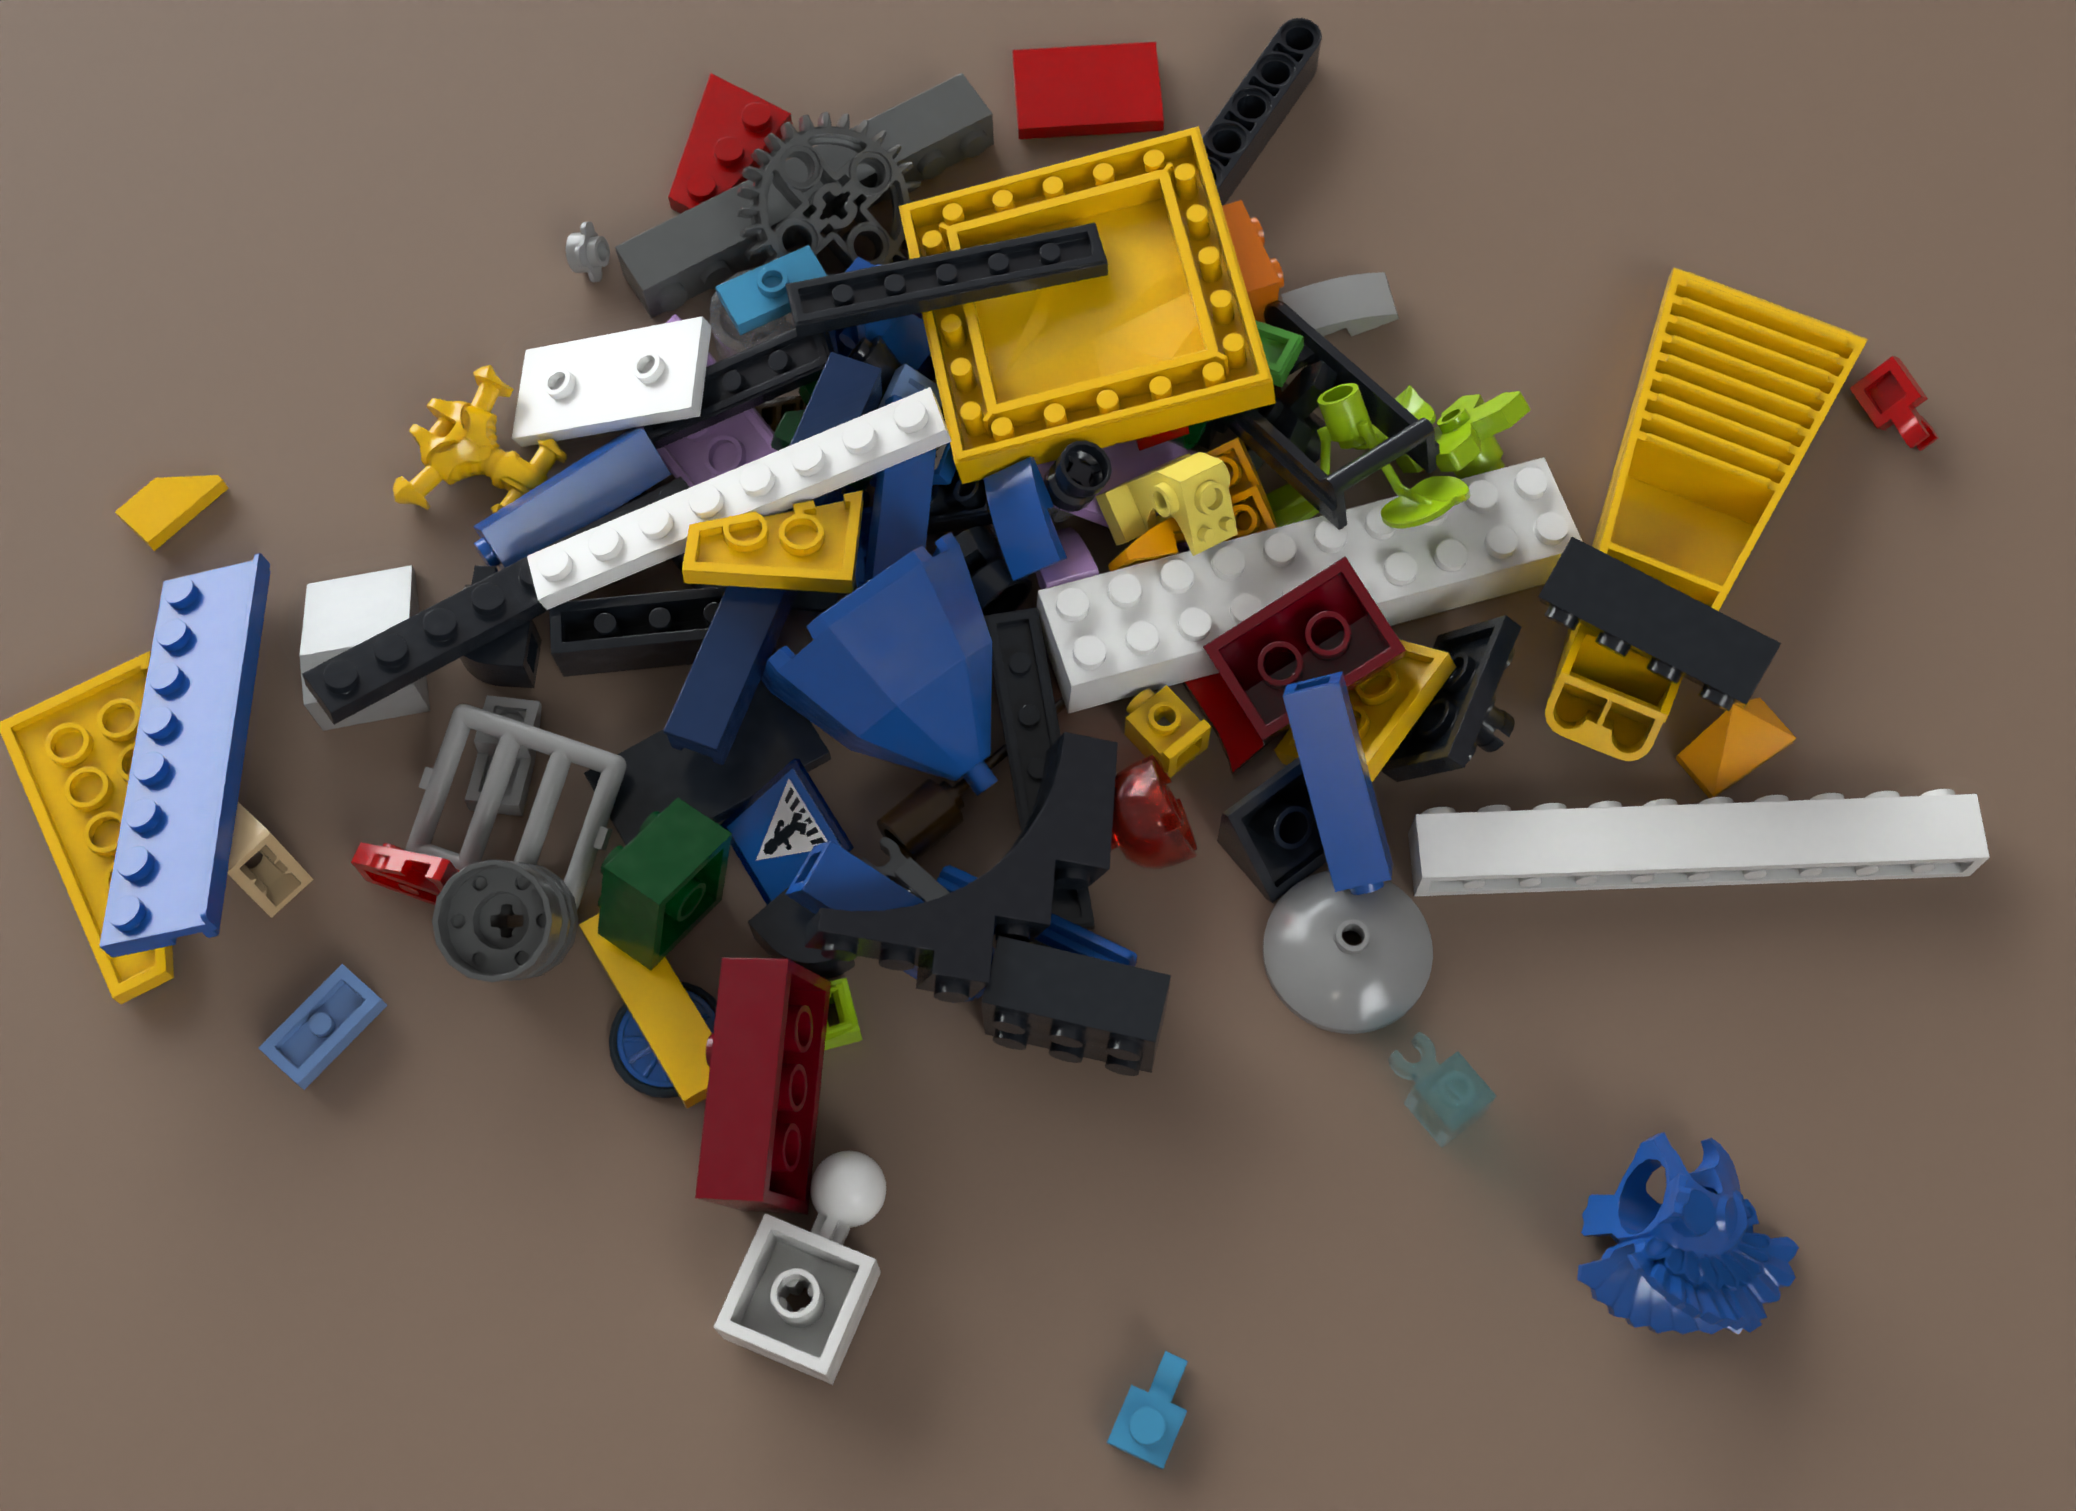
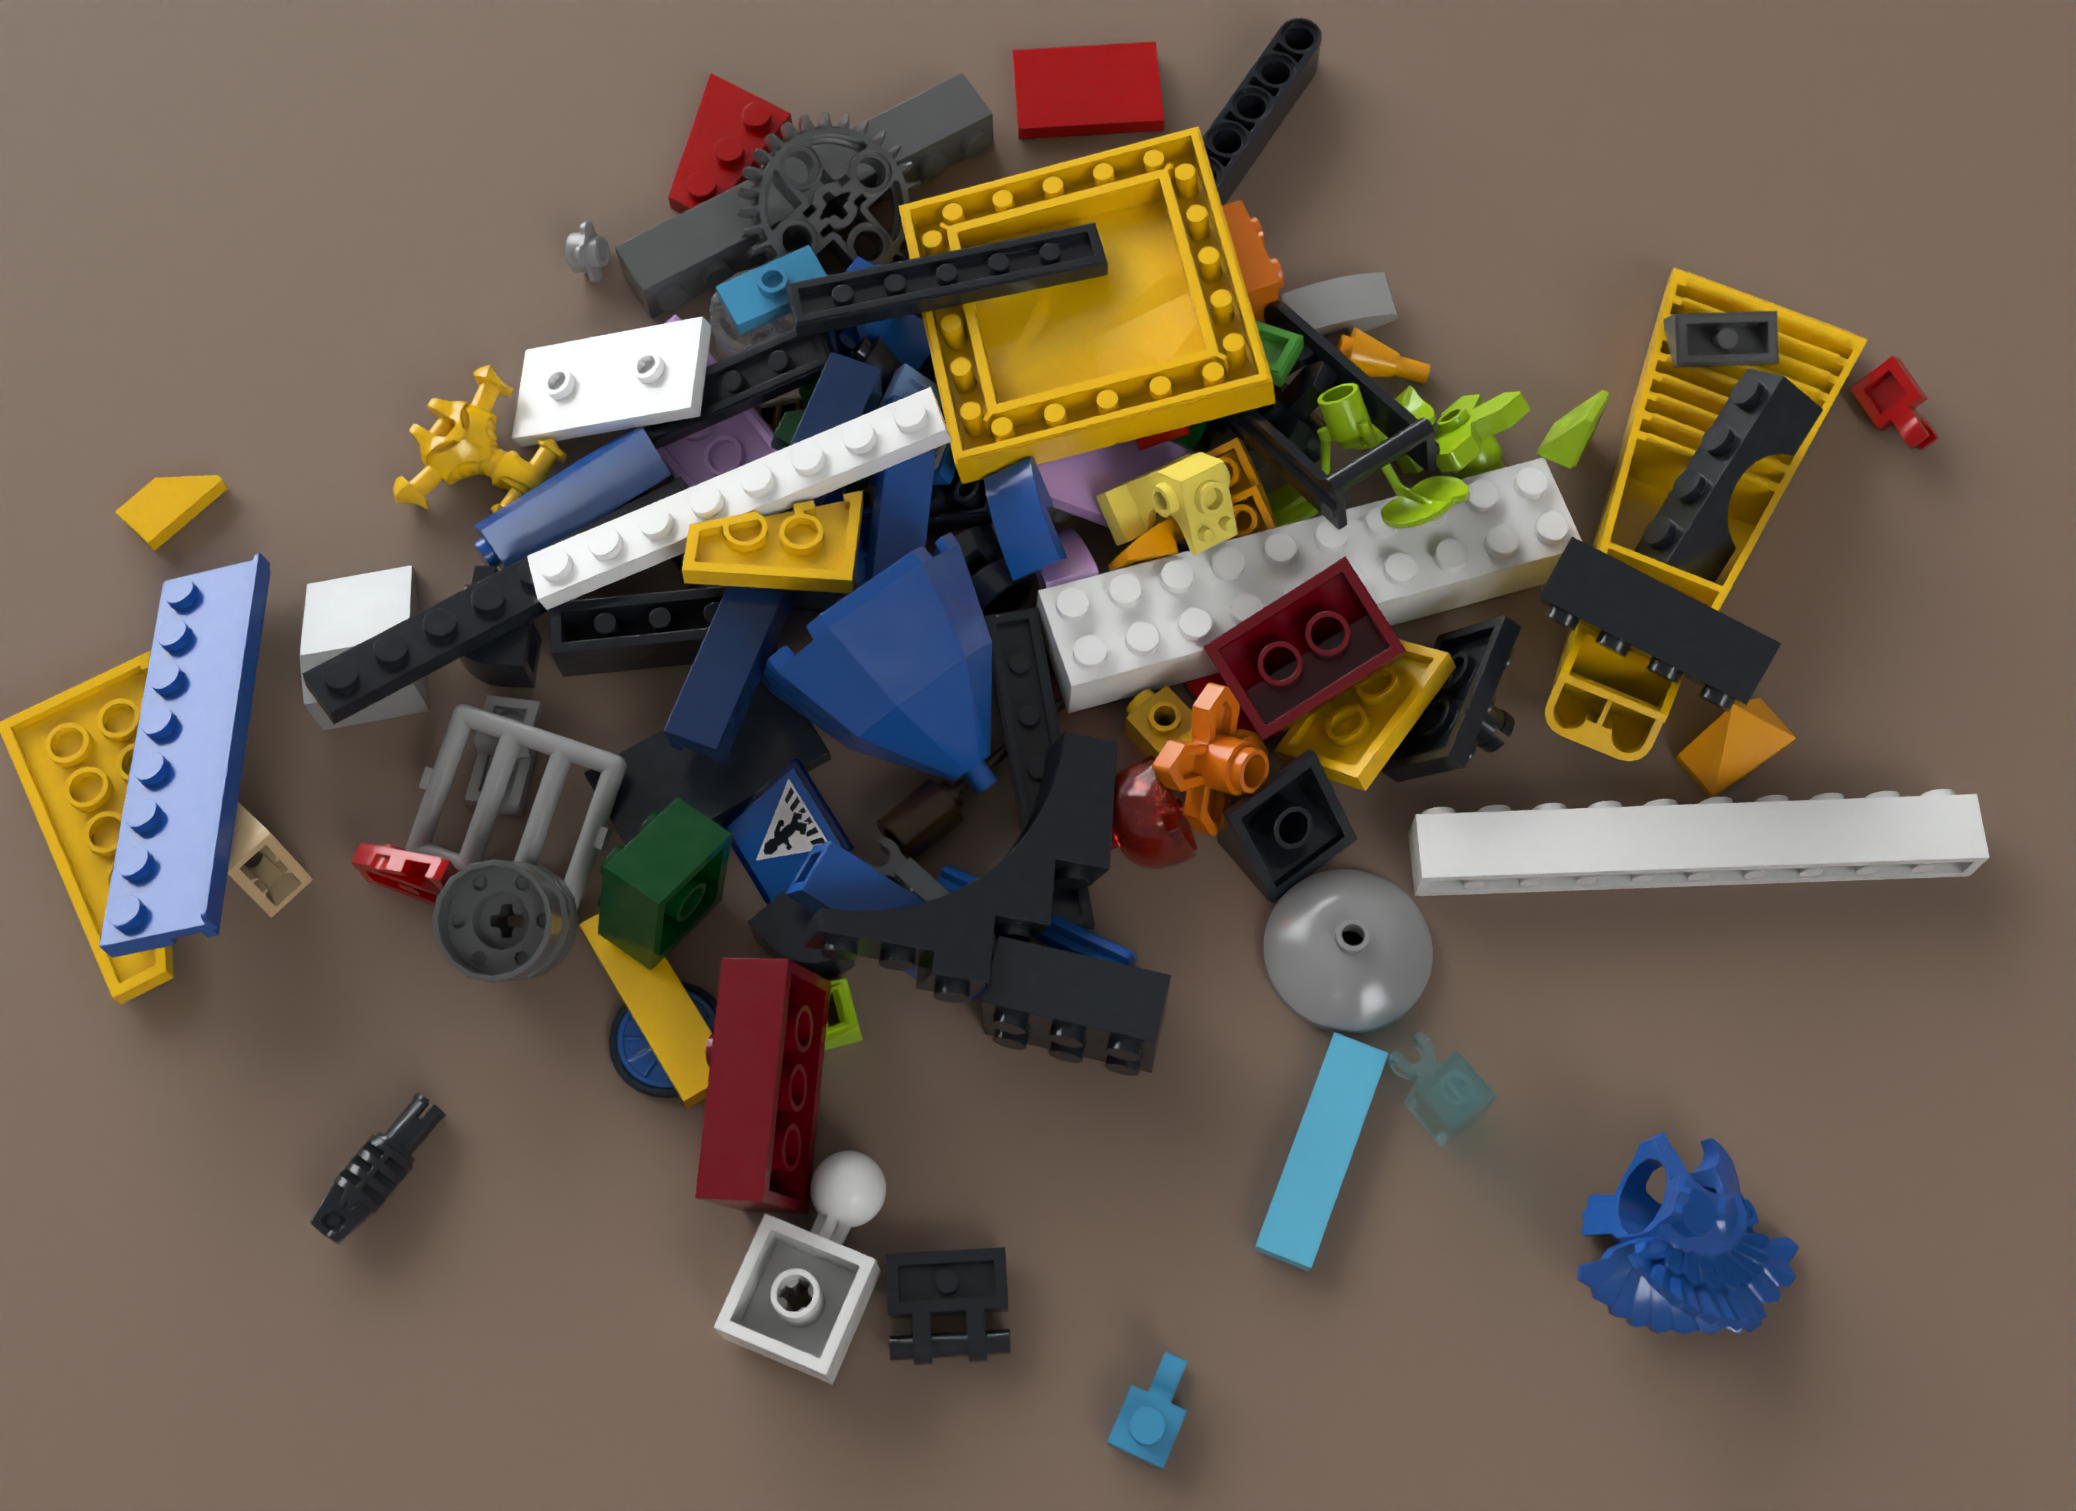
medium blue plate [258,964,388,1090] -> none
black wheel [1044,441,1112,512] -> none
blue brick [1283,671,1393,895] -> none
none -> black hinge [310,1093,446,1245]
none -> black plate [886,1247,1011,1365]
none -> orange plant [1152,683,1269,836]
none -> medium azure tile [1254,1032,1389,1272]
none -> light orange cone [1336,327,1430,384]
none -> lime slope [1536,390,1610,469]
none -> black arch [1634,368,1823,583]
none -> dark grey slope [1664,311,1779,368]

